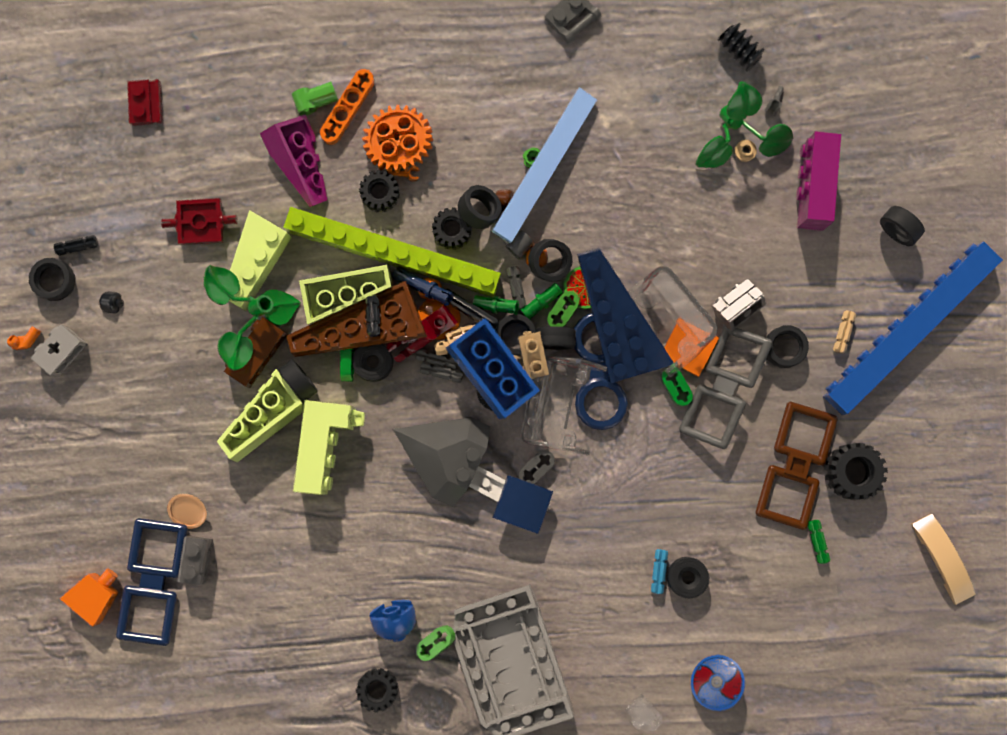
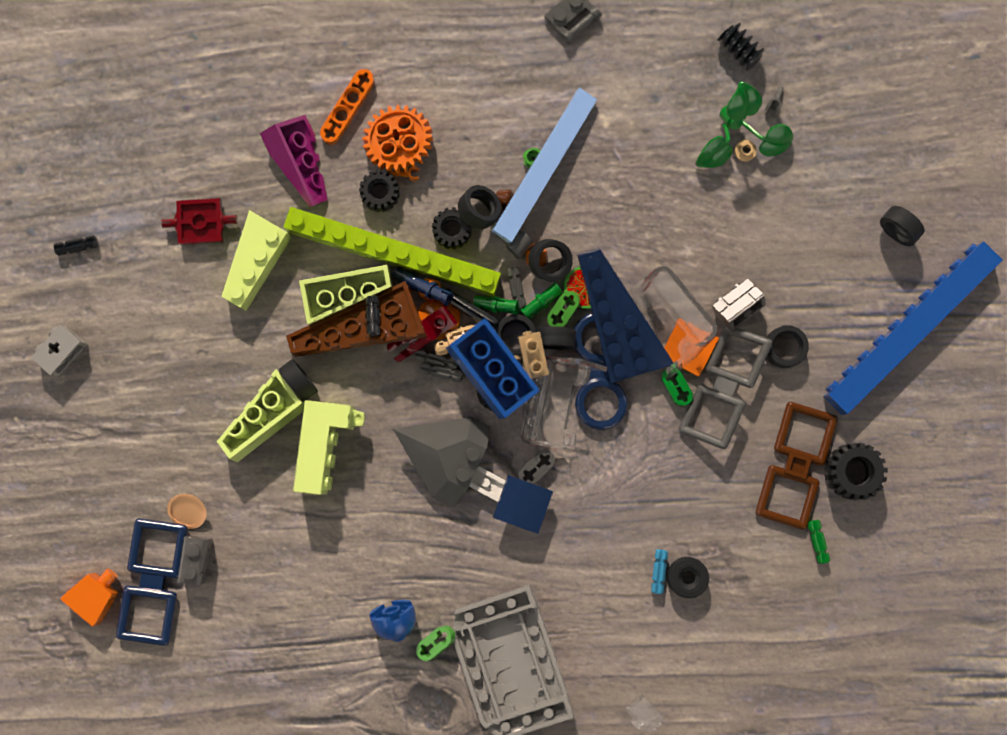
orange arm [7,326,41,350] -> none
black tyre [29,258,75,301] -> none
black piece [99,291,124,314] -> none
dark red plate [127,79,163,126] -> none
green plant [204,265,301,371] -> none
reddish brown brick [224,317,288,388] -> none
bright green piece [292,82,338,116] -> none
green beam [340,348,355,382] -> none
black tyre [352,344,394,382] -> none
black tyre [356,668,398,712] -> none
shield [691,655,745,711] -> none
magenta brick [796,131,842,231] -> none
tan axle [833,310,856,354] -> none
tan slope [911,514,975,605] -> none

